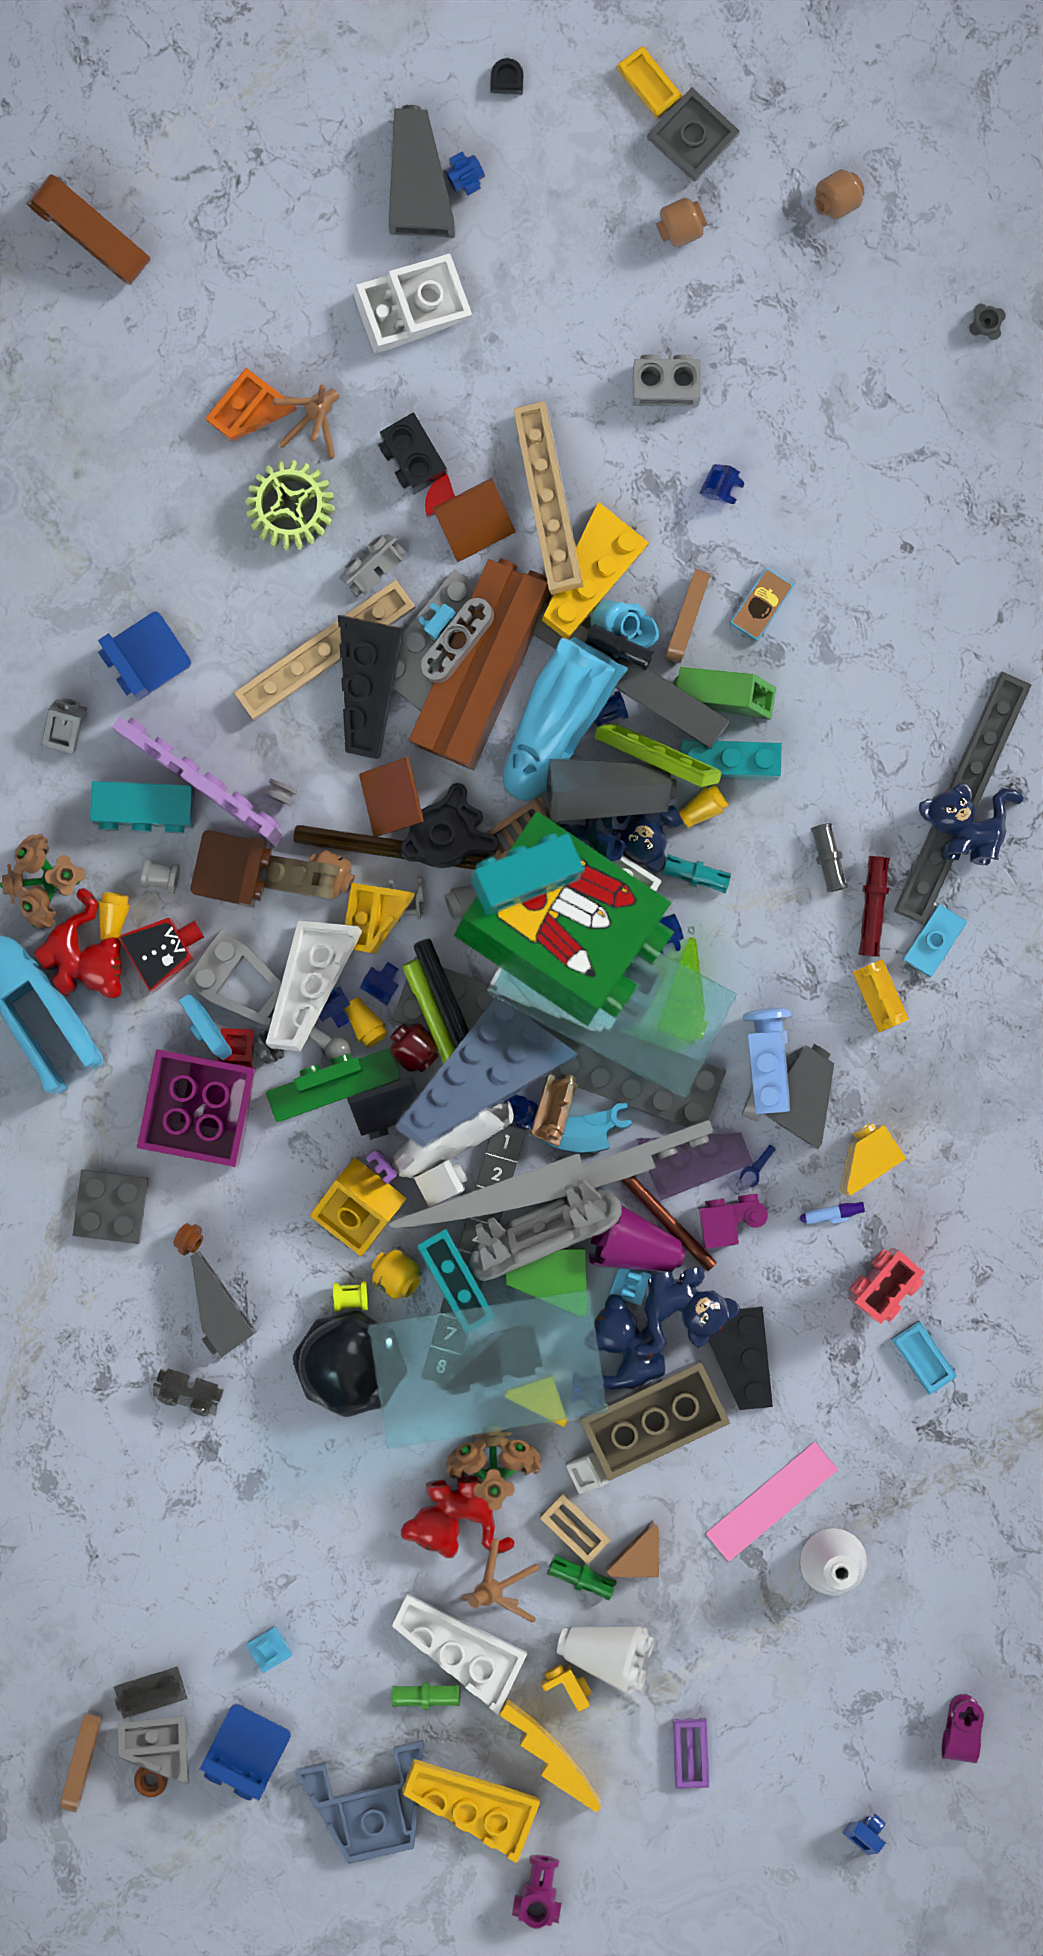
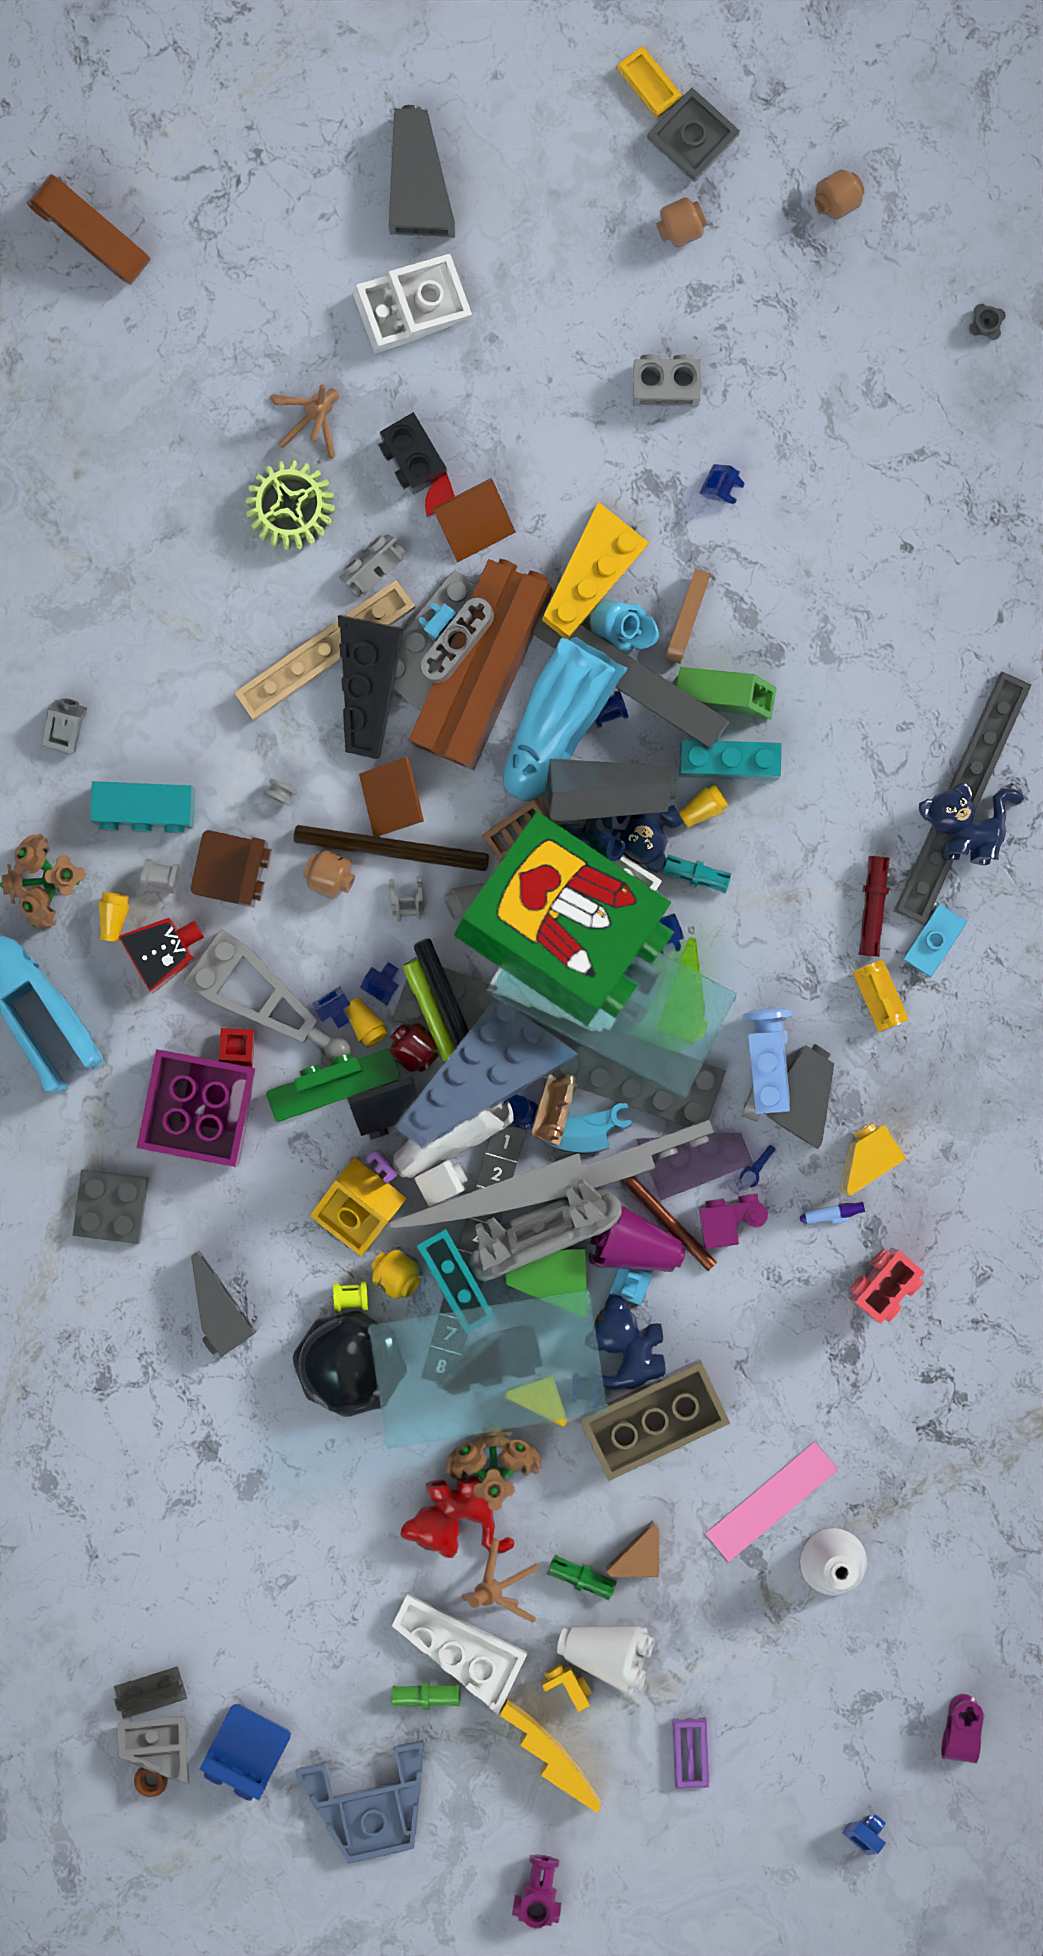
red animal [34,888,122,998] -> none
medium nougat beam [60,1713,102,1813] -> none
blue bracket [98,612,191,700] -> none
lavender wing [112,717,283,847] -> none
clear smoke hinge [153,1368,224,1416] -> none
dark orange plate [173,1223,203,1256] -> none
medium azure plate [179,994,232,1060] -> none
orange wing [205,368,297,442] -> none
medium azure tile [246,1625,293,1673] -> none
dark grey plate [253,1030,284,1064] -> none
dark tan plate [264,855,340,900] -> none
white wing [266,921,362,1052] -> none
yellow wing [345,883,414,954] -> none
black tile [401,783,499,868] -> none
yellow wing [402,1759,540,1863] -> none
blue gear [445,151,485,196] -> none
teal brick [470,833,585,916] -> none
black tile [490,58,524,95] -> none
tan plate [513,401,584,595] -> none
tan tile [540,1492,611,1565] -> none
white tile [565,1452,609,1495] -> none
black pin [585,623,655,671] -> none
lime tile [594,723,722,787] -> none
dark blue animal [634,1268,740,1358] -> none
black wing [708,1306,773,1410] -> none
medium nougat tile [730,568,794,642] -> none
dark grey pin [811,823,848,892] -> none
medium azure tile [891,1320,957,1395] -> none

